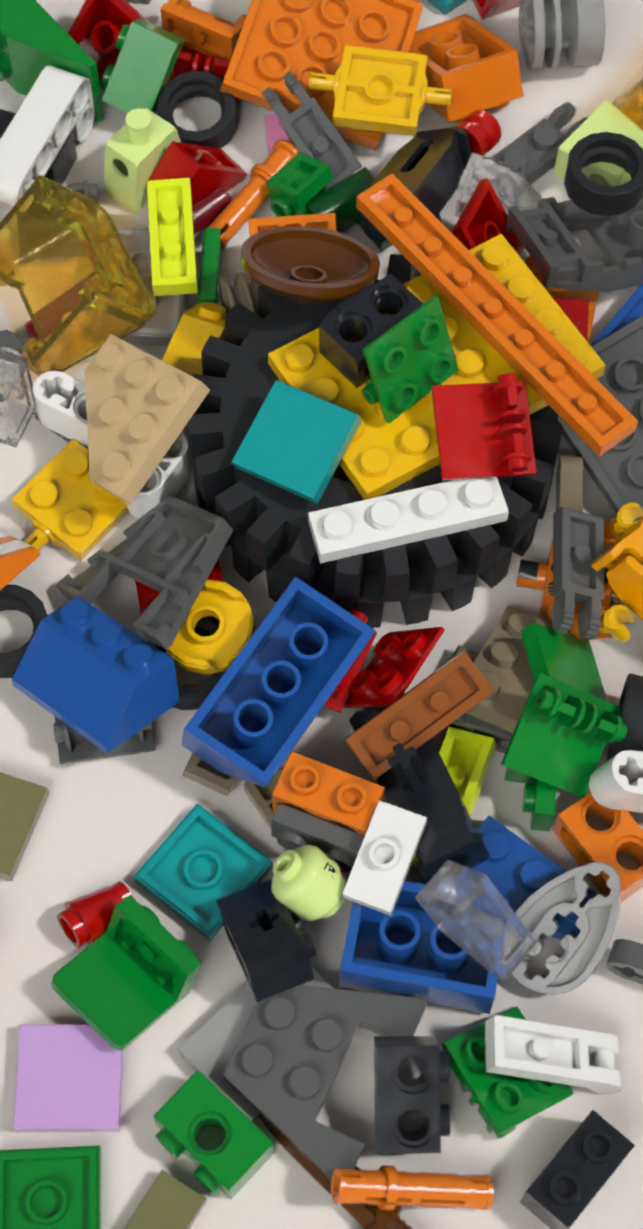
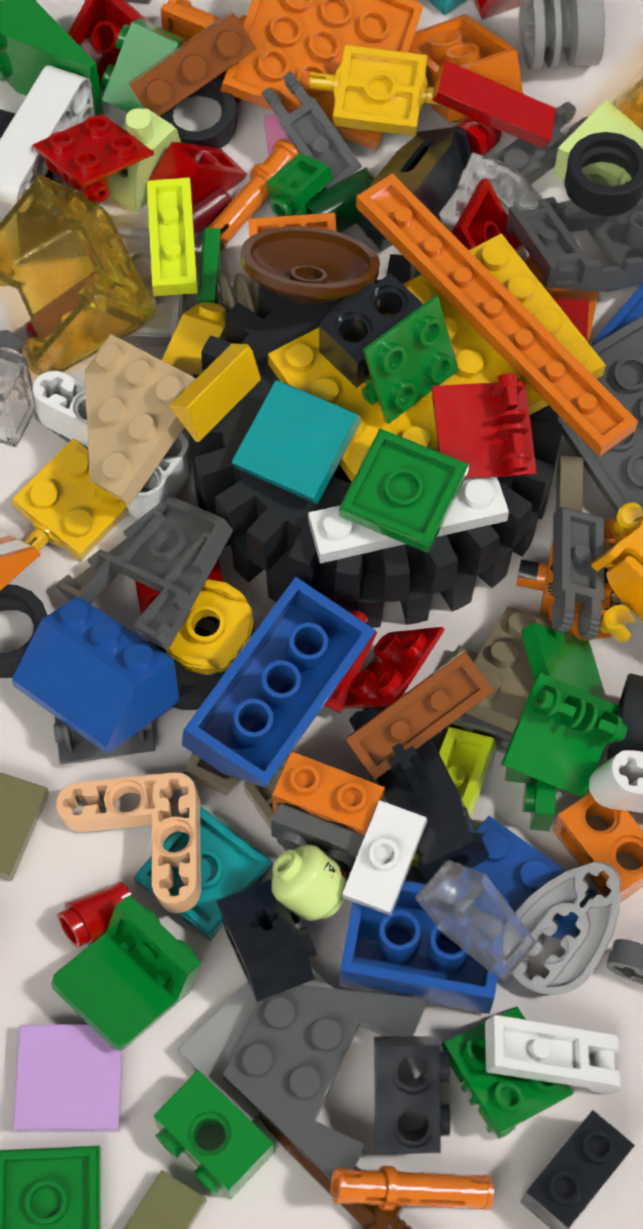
none -> red hinge [32,114,154,202]
none -> light nougat beam [56,772,201,913]
none -> dark orange plate [127,10,257,116]
none -> yellow slope [169,344,261,442]
none -> green tile [339,428,469,553]
none -> red tile [432,60,556,149]

